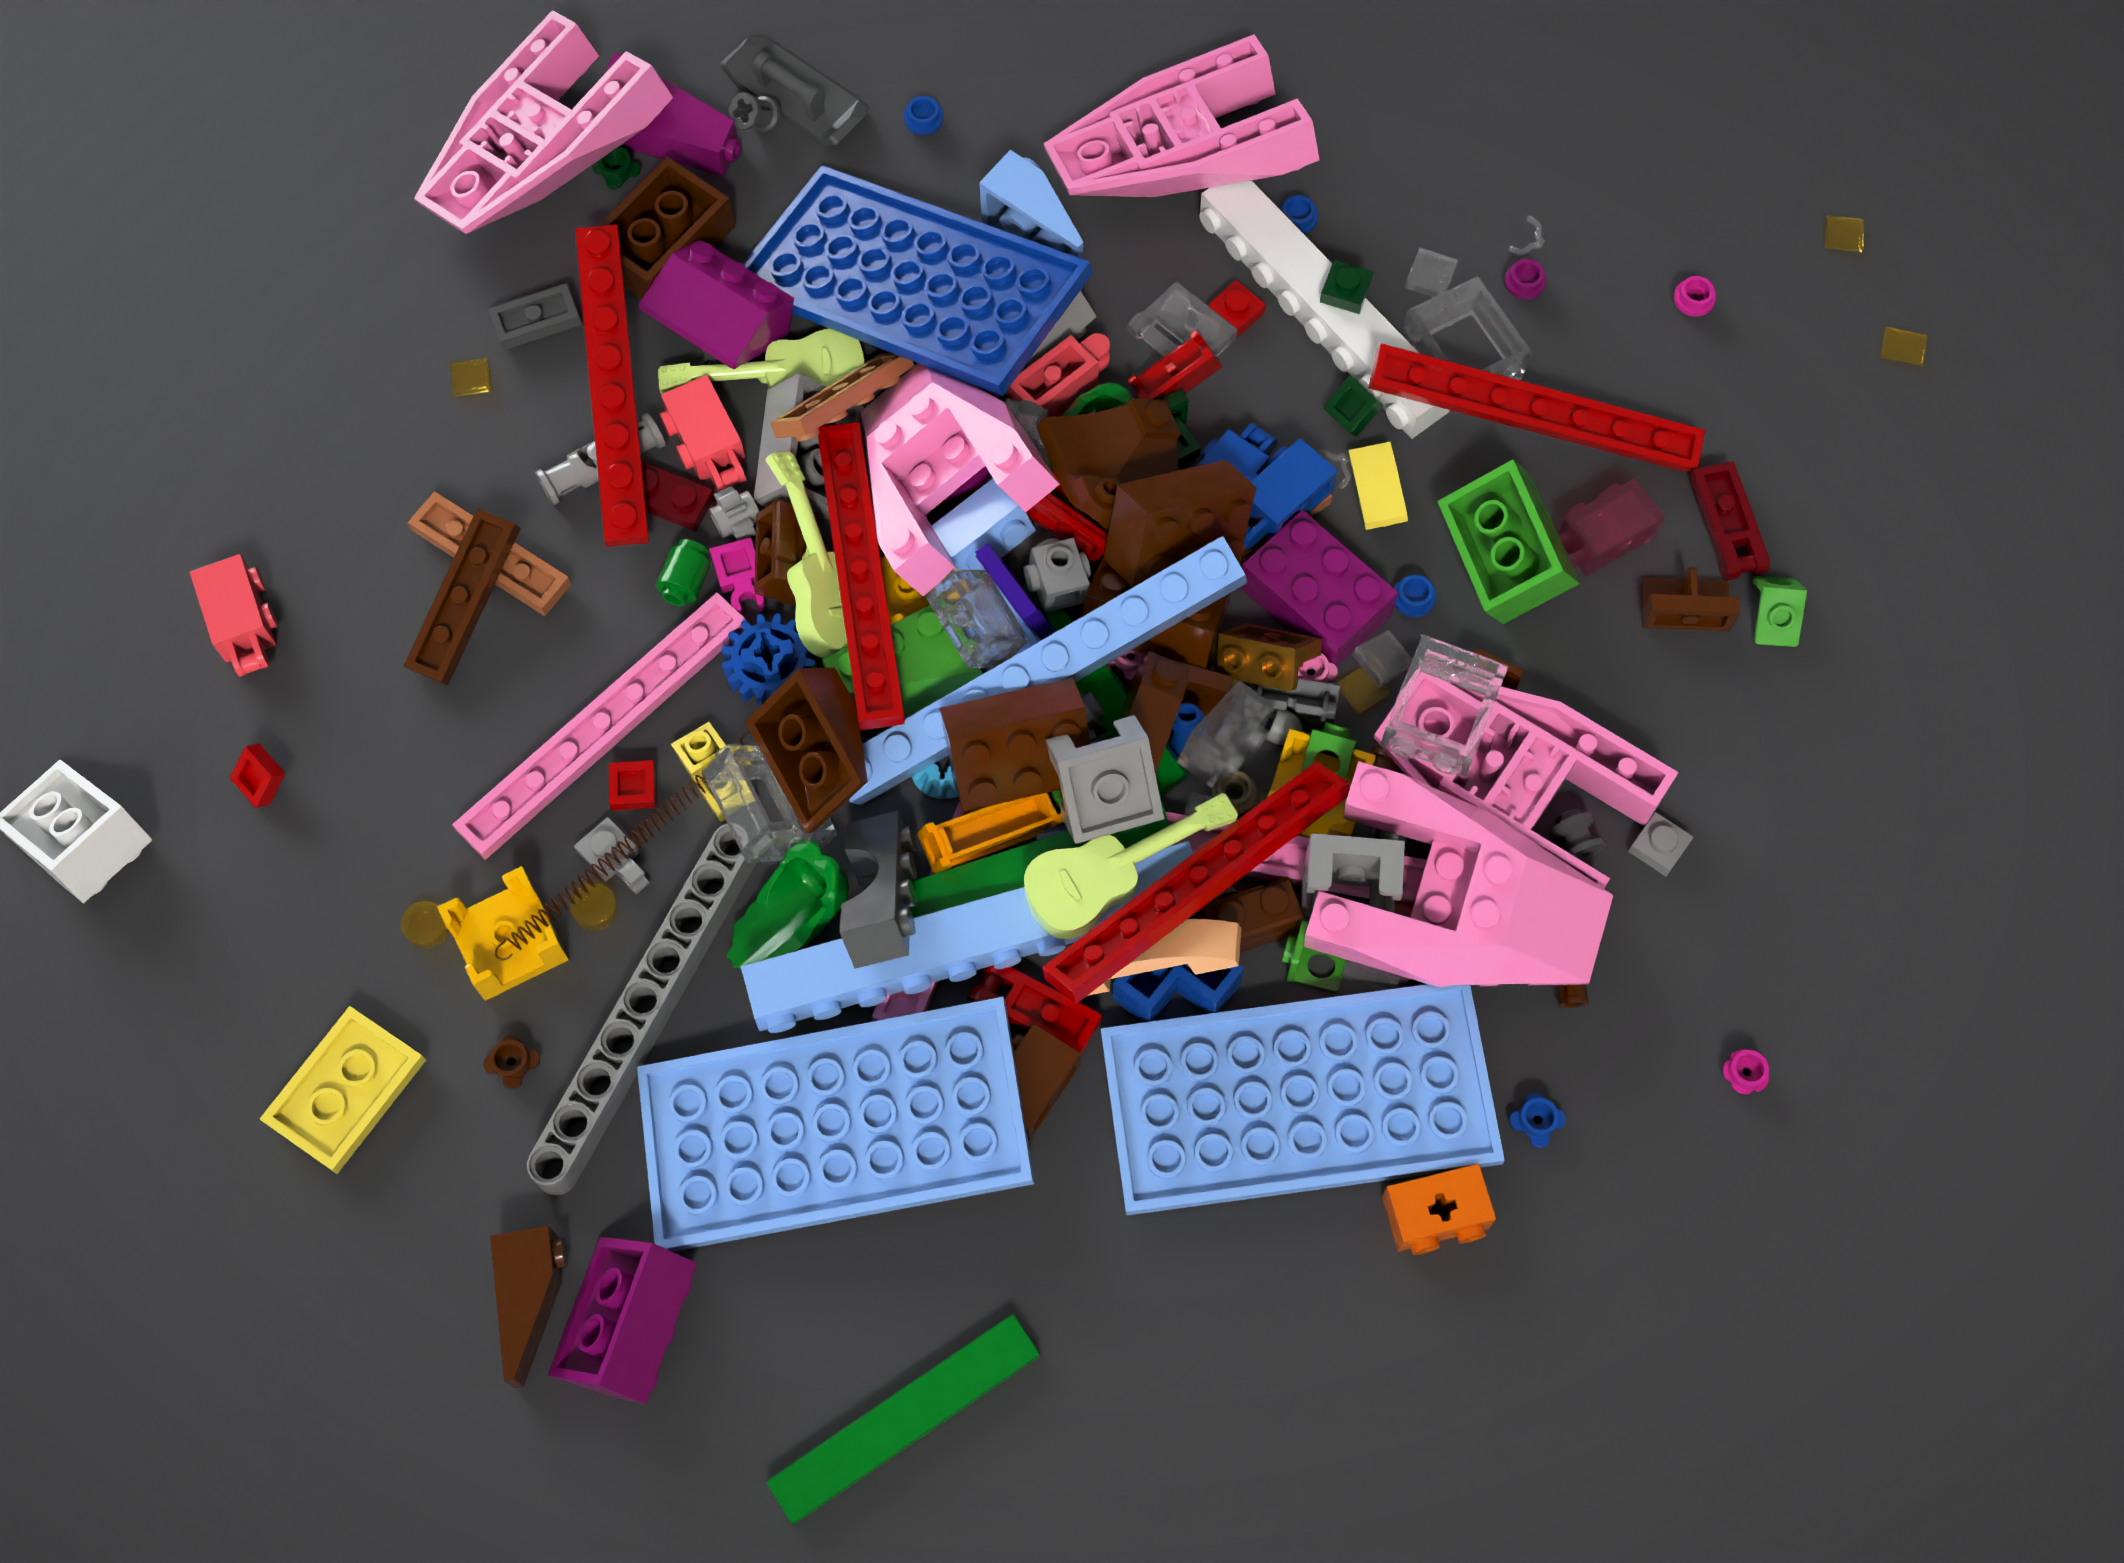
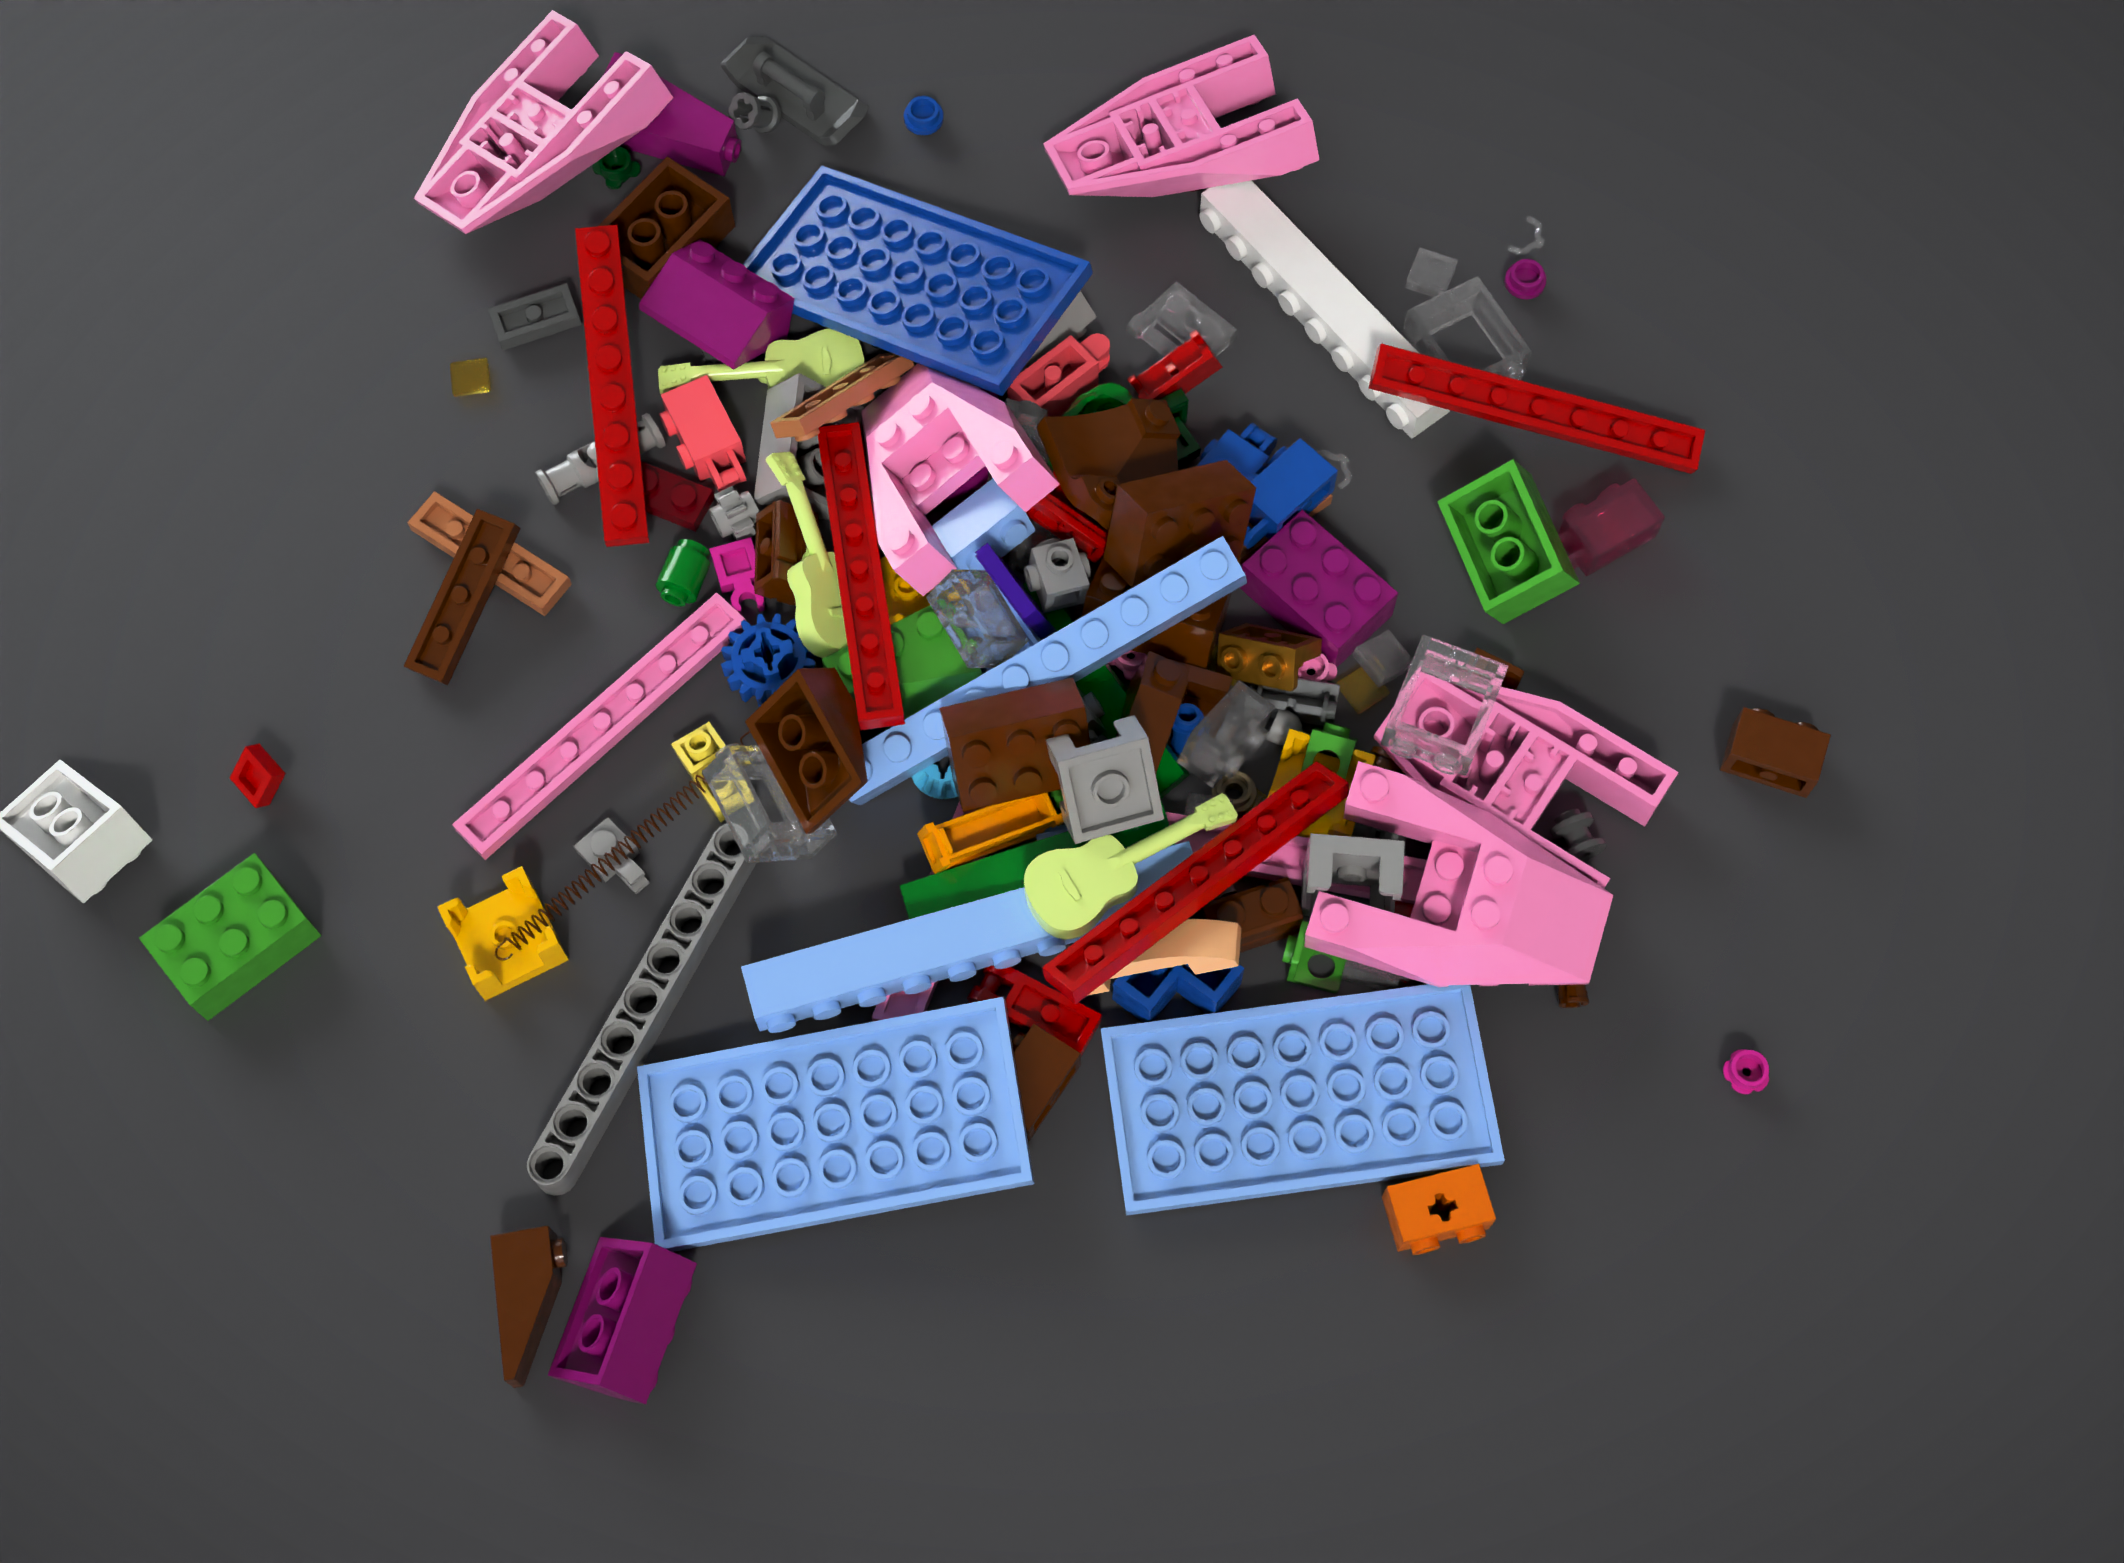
coral brick [190,554,278,677] -> none
light yellow plate [260,1006,426,1174] -> none
clear yellow tile [401,901,449,949] -> none
reddish brown plate [483,1034,540,1089] -> none
clear yellow tile [570,883,618,931] -> none
red plate [609,760,657,811] -> none
green hair [726,840,849,971] -> none
green tile [766,1314,1040,1526] -> none
dark grey arch [840,810,917,969] -> none
light blue slope [979,150,1083,290] -> none
red plate [1207,280,1266,338] -> none
blue plate [1279,195,1318,234] -> none
dark green plate [1320,260,1374,314] -> none
dark green plate [1323,376,1384,437] -> none
light yellow slope [1349,442,1408,530] -> none
blue plate [1394,575,1437,618] -> none
blue plate [1509,1092,1566,1148] -> none
light grey plate [1628,812,1694,877] -> none
reddish brown panel [1641,567,1740,632] -> none
dark pink plate [1673,276,1716,317] -> none
dark red plate [1689,461,1770,581] -> none
bright green bracket [1752,576,1807,647] -> none
clear yellow piece [1825,215,1864,252] -> none
clear yellow piece [1880,327,1927,367] -> none
none -> bright green brick [139,853,322,1021]
none -> reddish brown brick [1720,707,1831,798]

